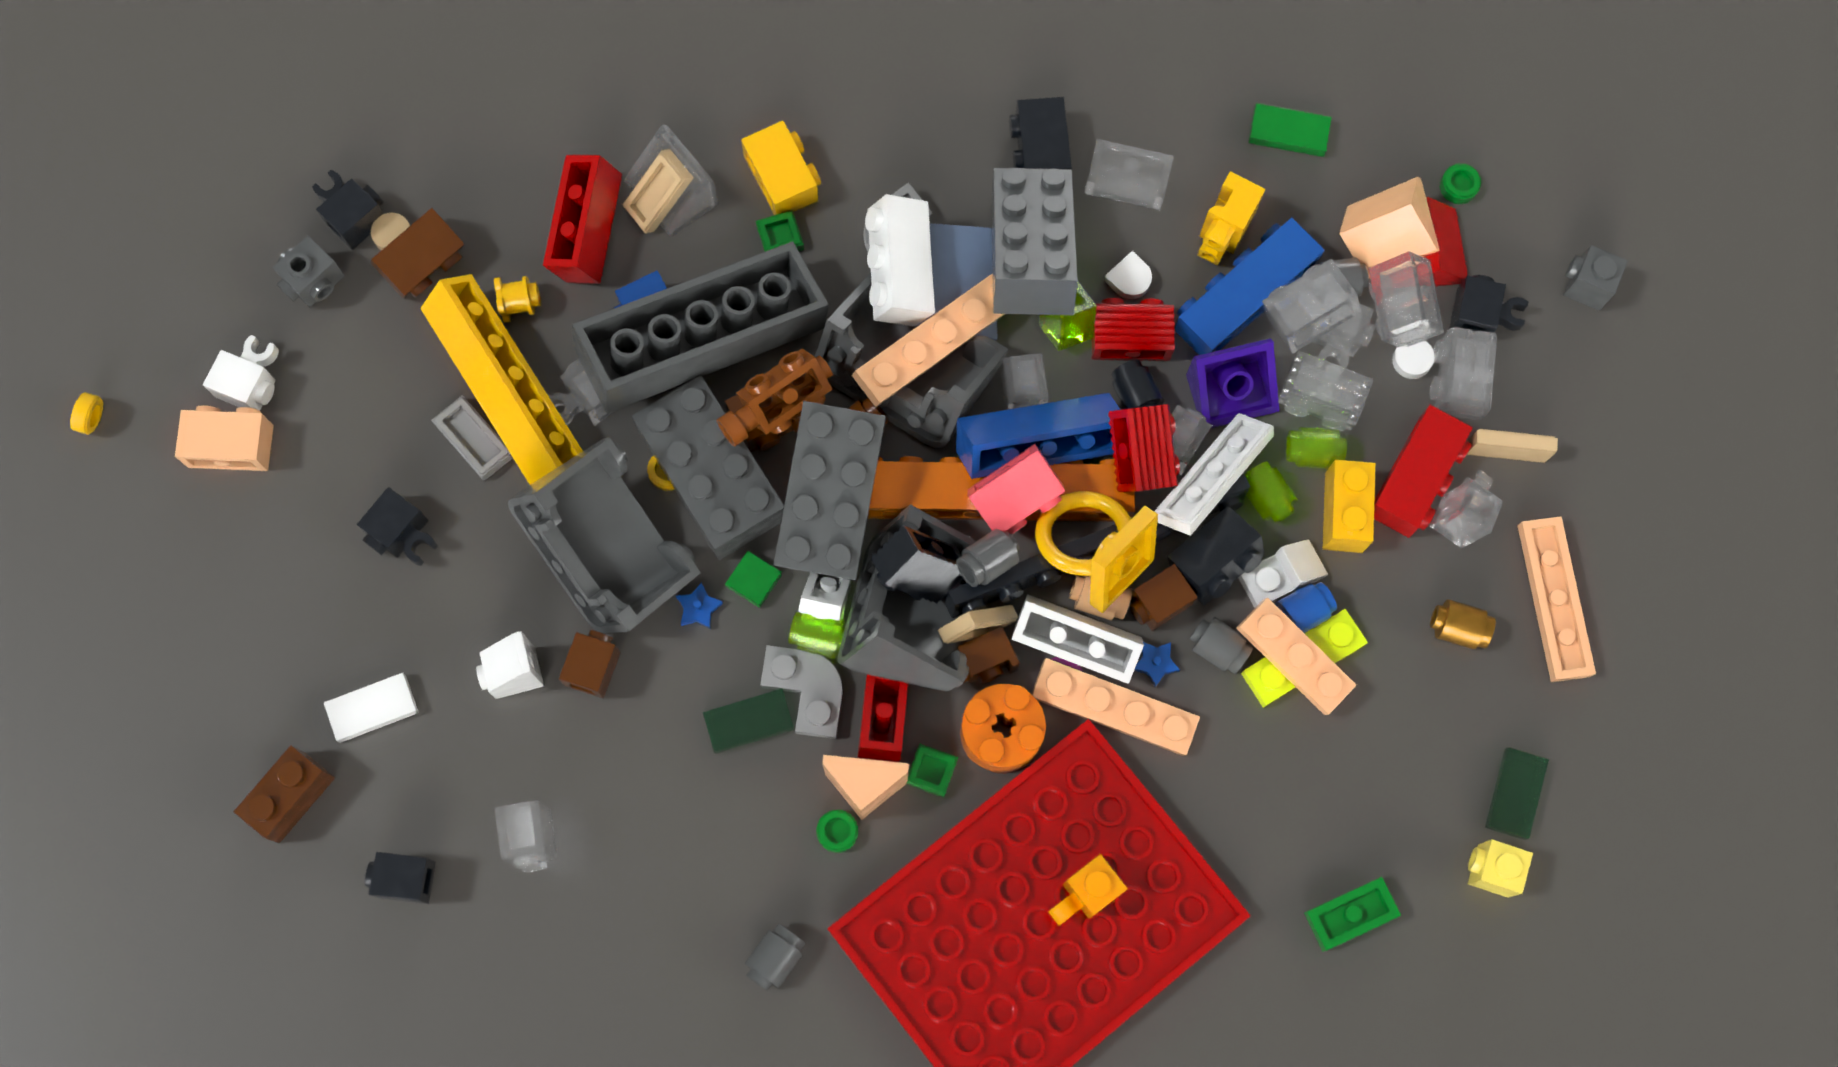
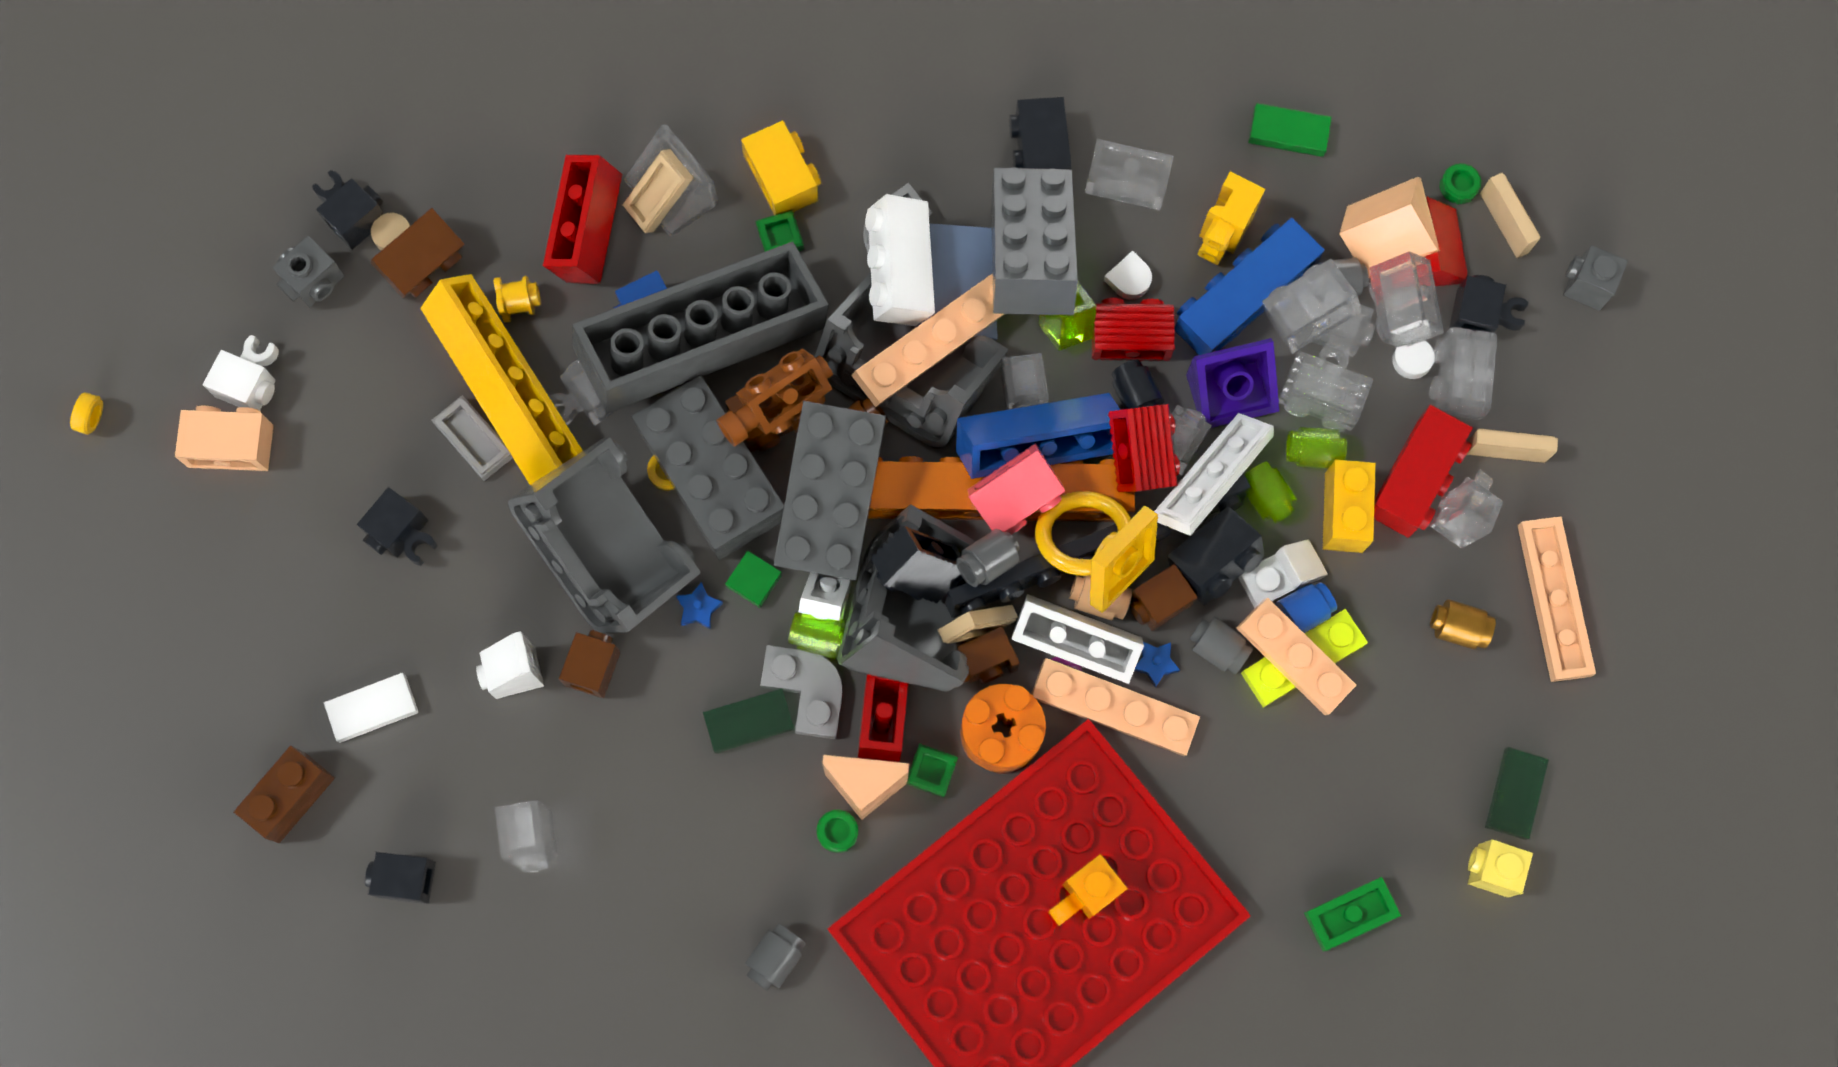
none -> tan tile [1480,173,1540,258]

